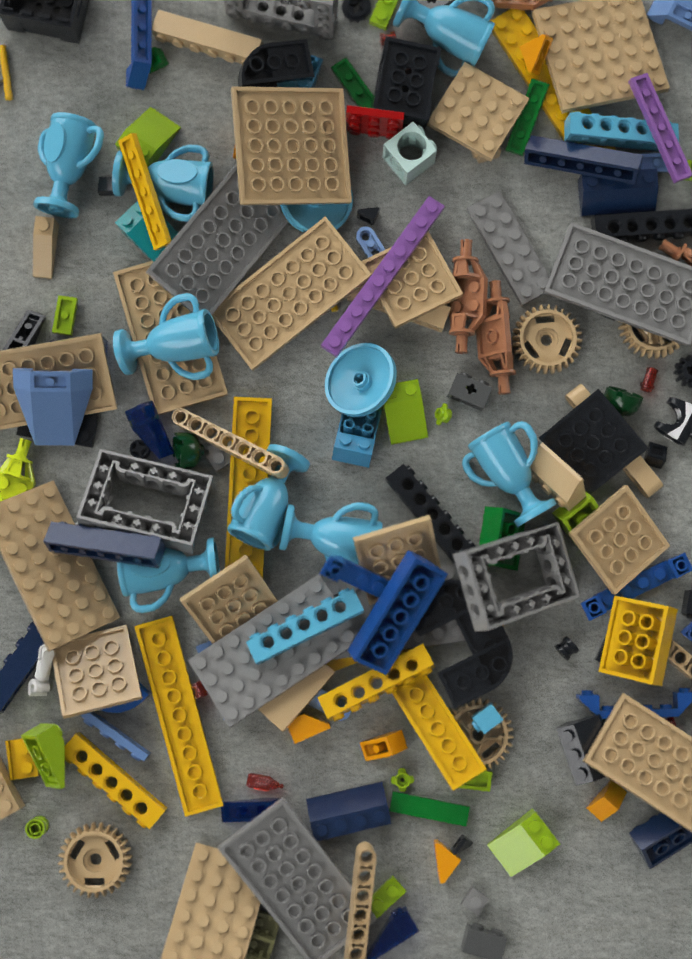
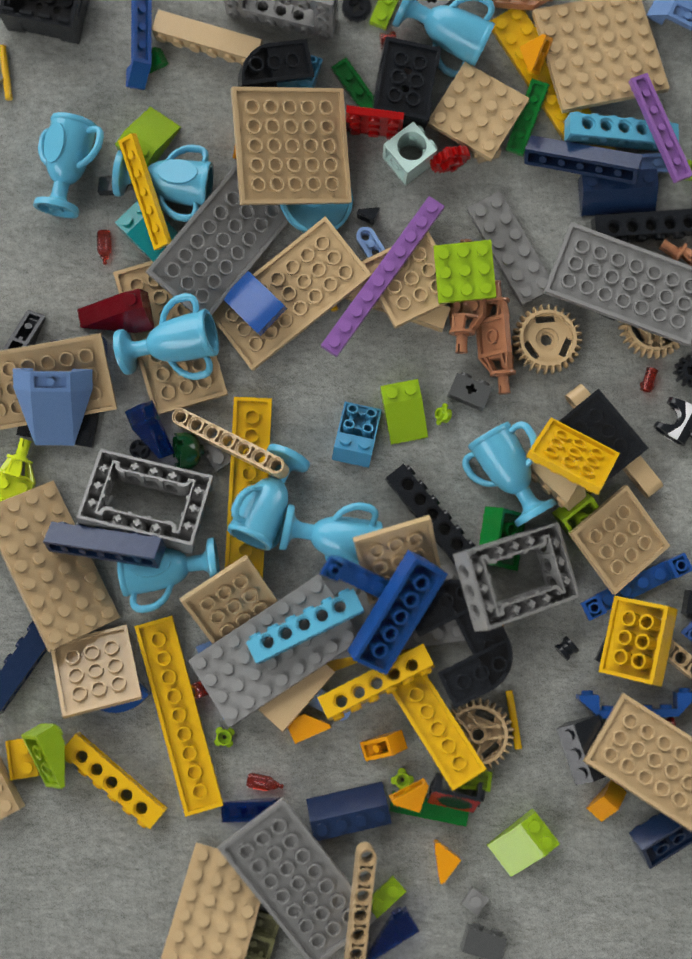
lime wheel [25,816,49,839] -> none
white piece [28,644,54,696] -> none
tan slope [33,216,59,279] -> none
lime plate [52,295,78,336] -> none
tan gear [58,822,132,898] -> none
medium blue plate [80,711,151,761] -> none
medium azure dish [325,343,397,417] -> none
black slope [451,835,473,855] -> none
medium azure brick [471,702,503,734] -> none
dark green cylinder [604,386,644,417] -> none
black slope [644,441,668,469] -> none
none -> dark red wedge [77,288,155,334]
none -> clear red piece [97,230,112,265]
none -> lime plate [214,727,235,747]
none -> slope [224,271,287,336]
none -> light orange slope [389,778,429,813]
none -> black panel [427,772,485,813]
none -> red gear [430,145,471,173]
none -> lime plate [433,240,497,304]
none -> yellow bar [505,690,522,750]
none -> yellow plate [526,417,620,495]

